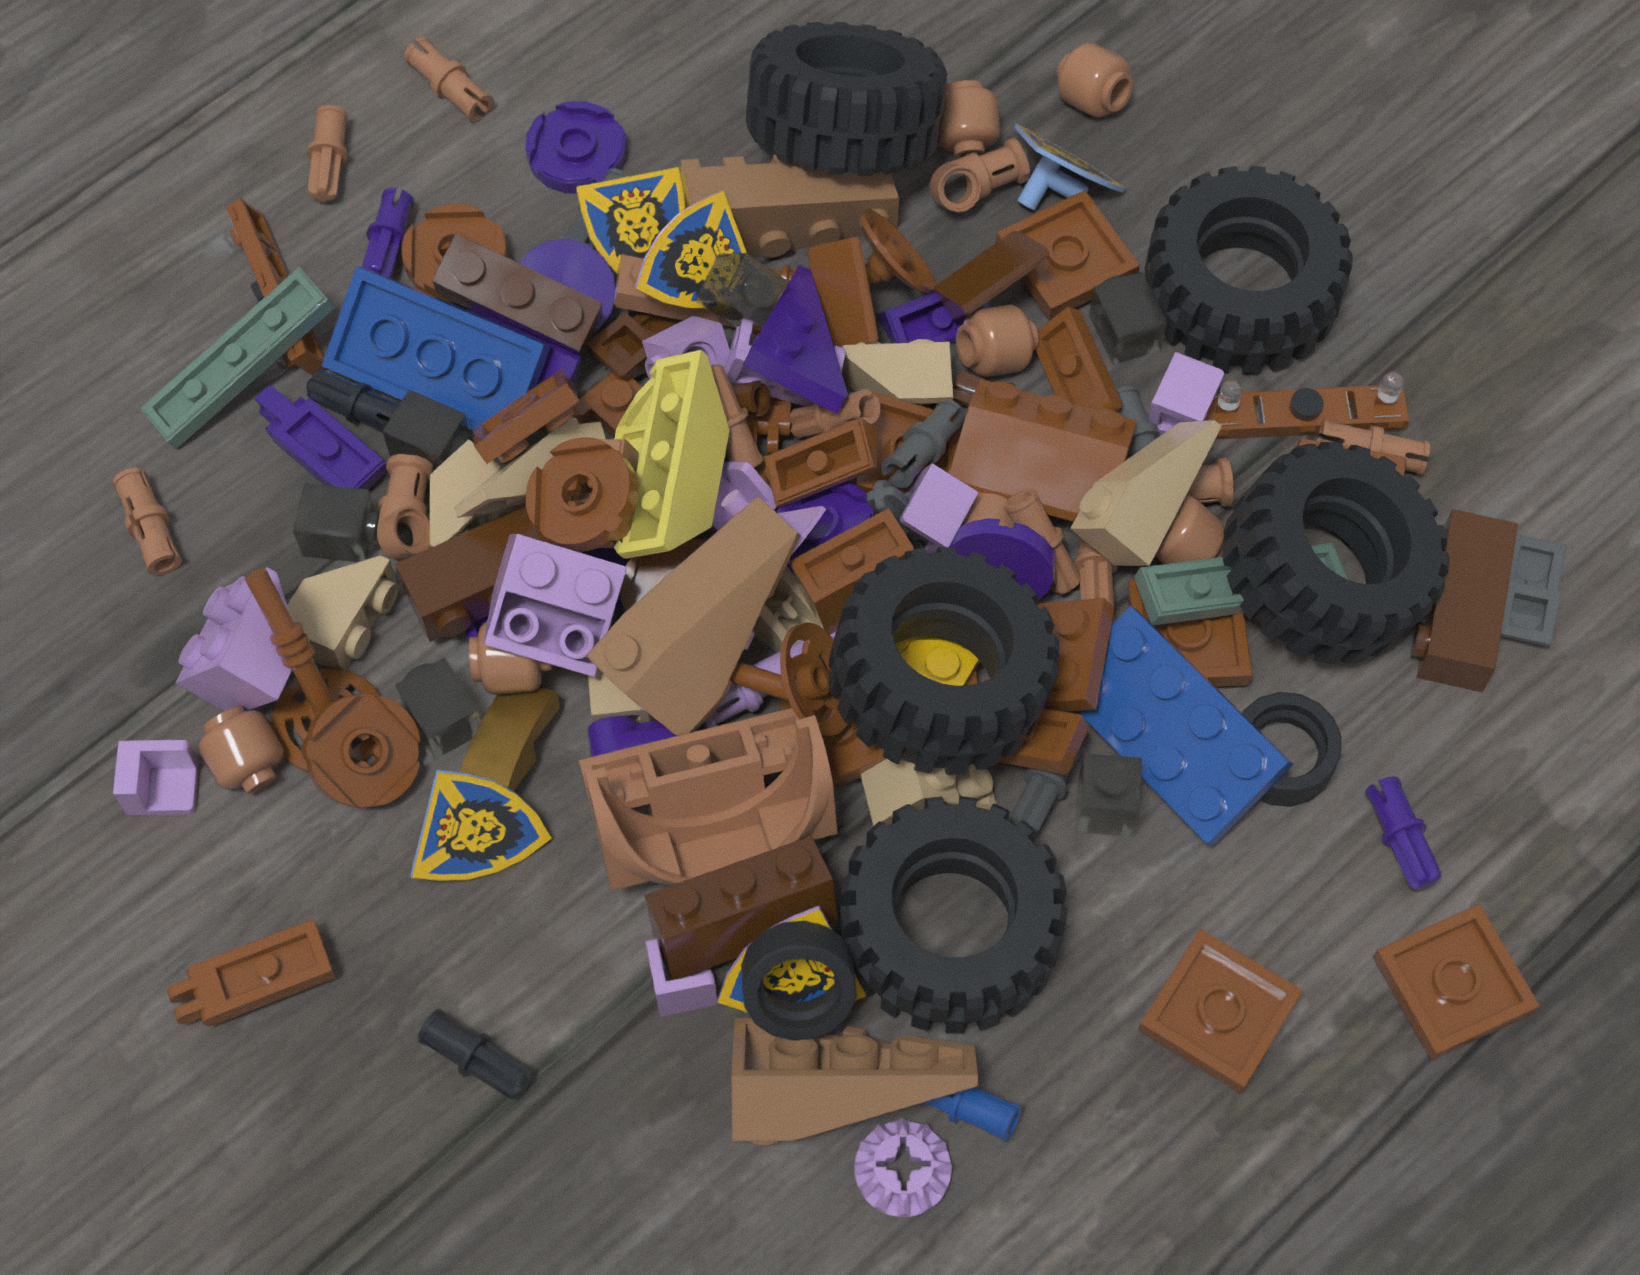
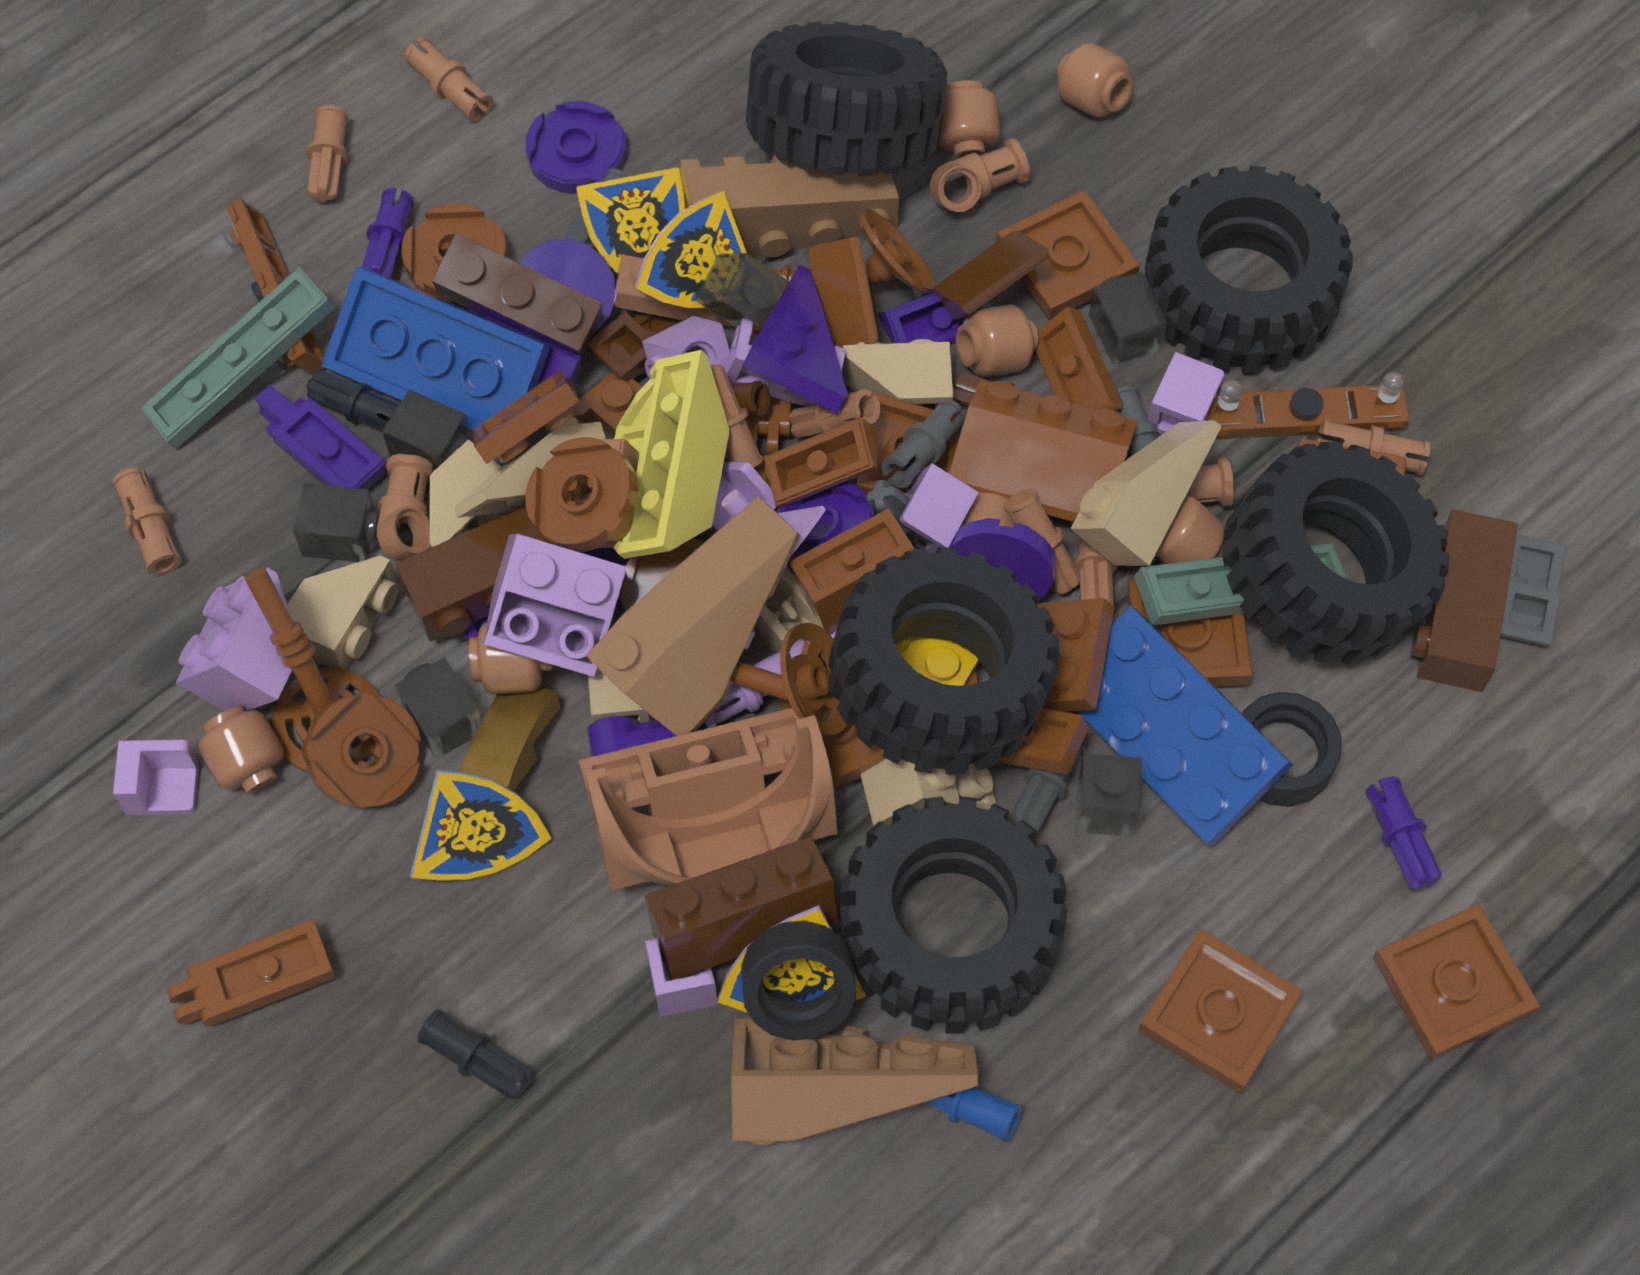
lavender gear [854,1117,952,1217] -> none
light blue shield [1014,123,1126,210] -> none

